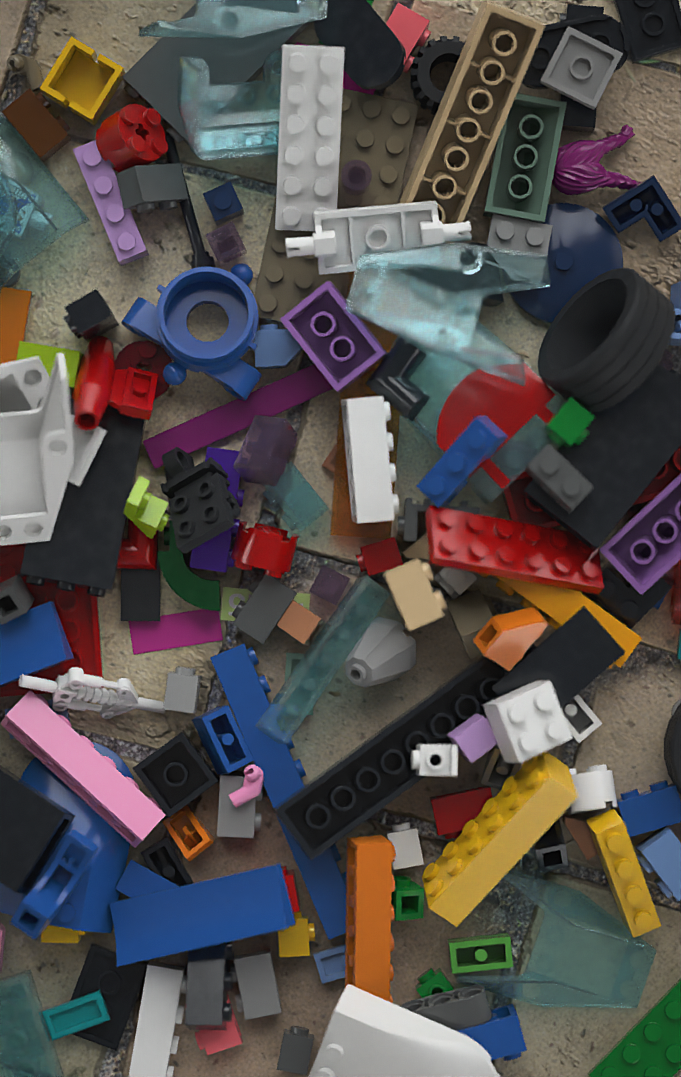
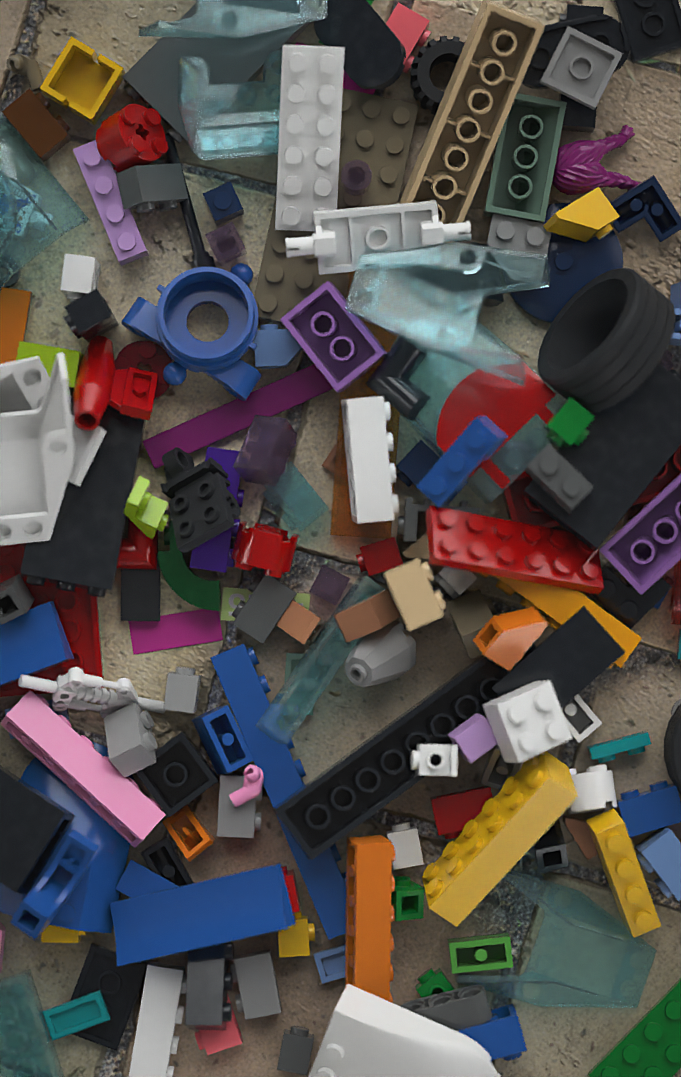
none -> white brick [60,253,101,303]
none -> light grey brick [104,702,157,778]
none -> nougat slope [333,589,401,643]
none -> dark blue brick [395,440,440,488]
none -> yellow slope [543,187,620,242]
none -> teal plate [587,731,651,763]

